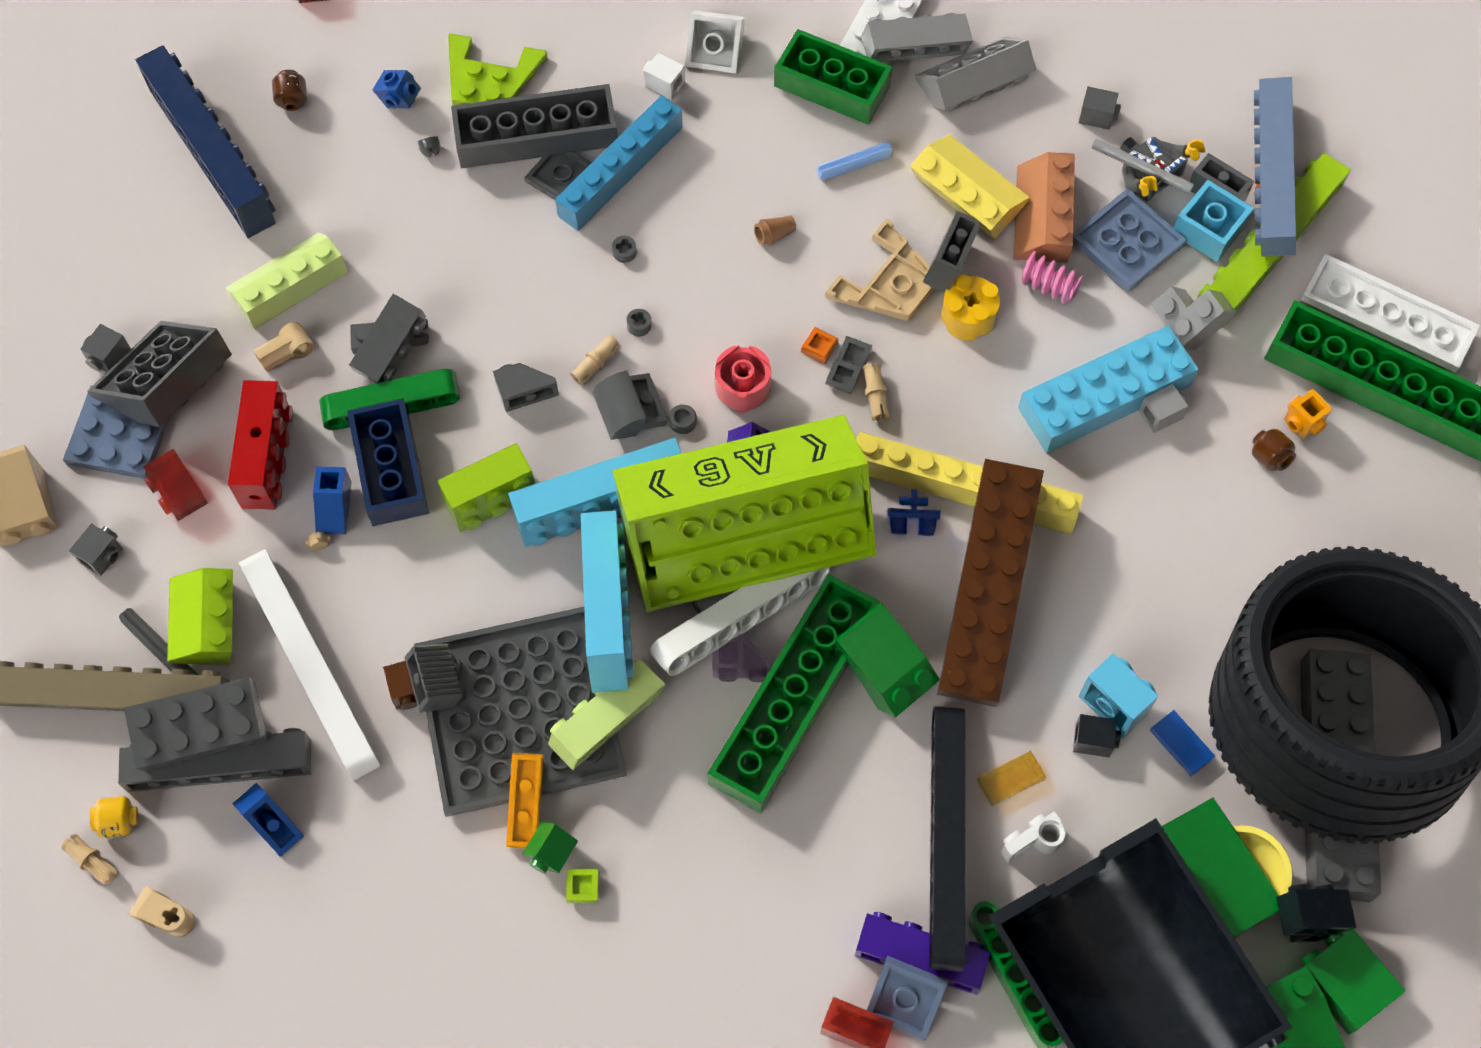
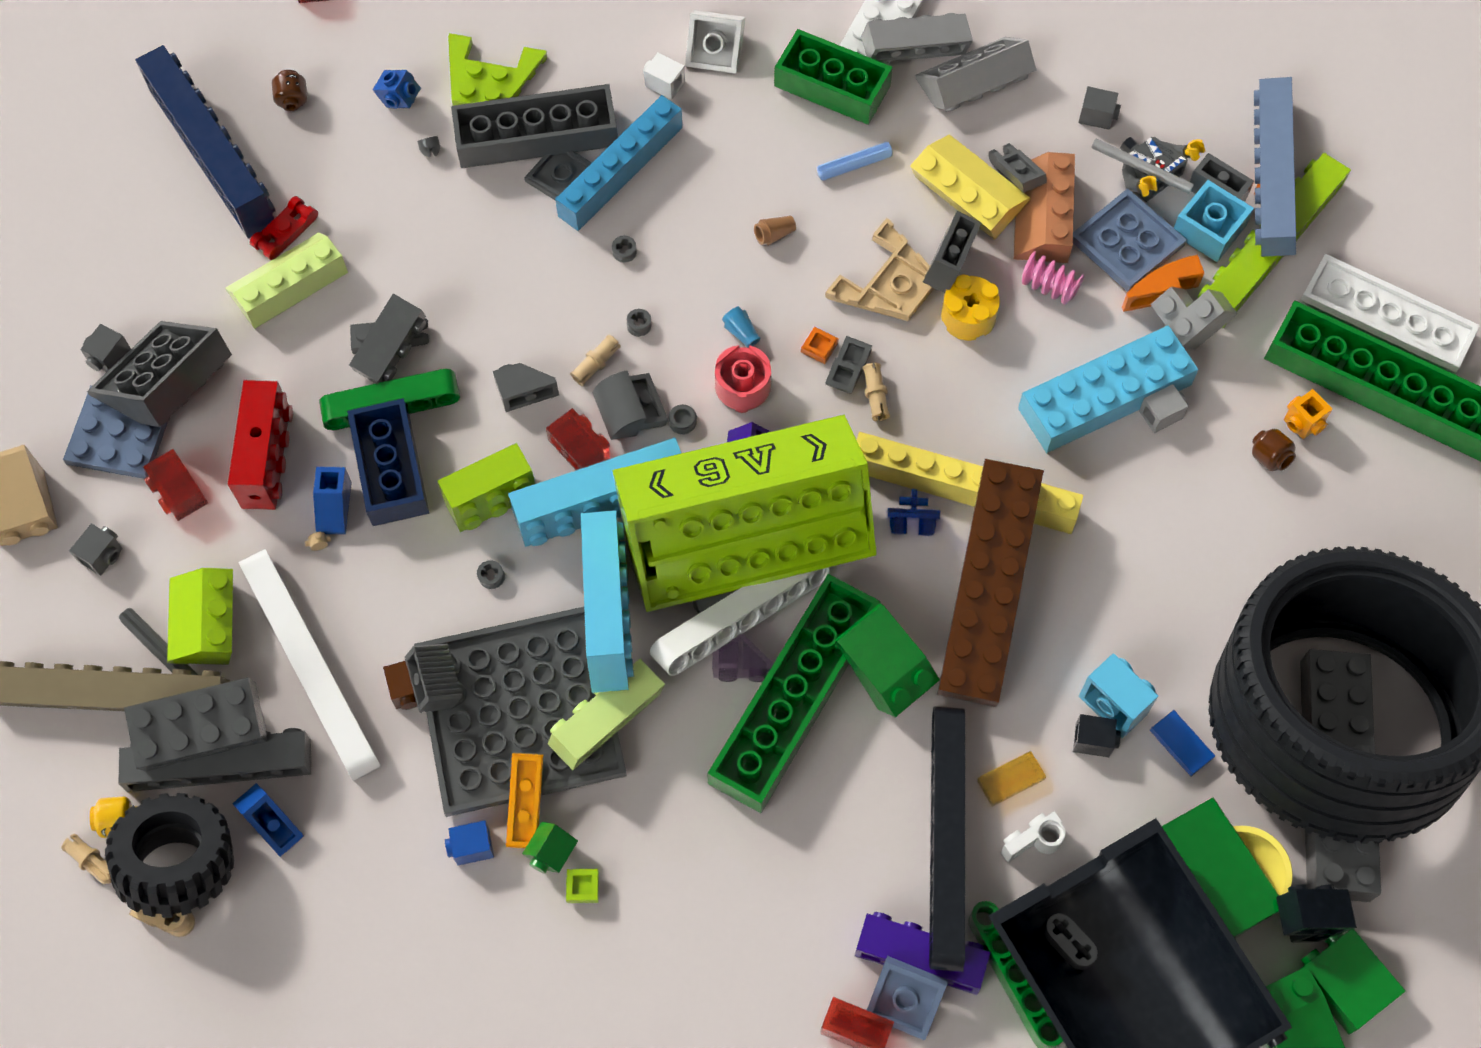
tan piece [253,322,314,372] -> none
none -> black tyre [105,793,234,918]
none -> red plate [249,196,318,260]
none -> blue brick [445,820,494,866]
none -> dark grey bush [477,560,505,589]
none -> clear red brick [546,408,610,470]
none -> dark azure cone [722,306,761,348]
none -> dark grey hinge [988,143,1047,193]
none -> dark grey beam [1043,913,1098,970]
none -> orange slope [1122,254,1204,312]

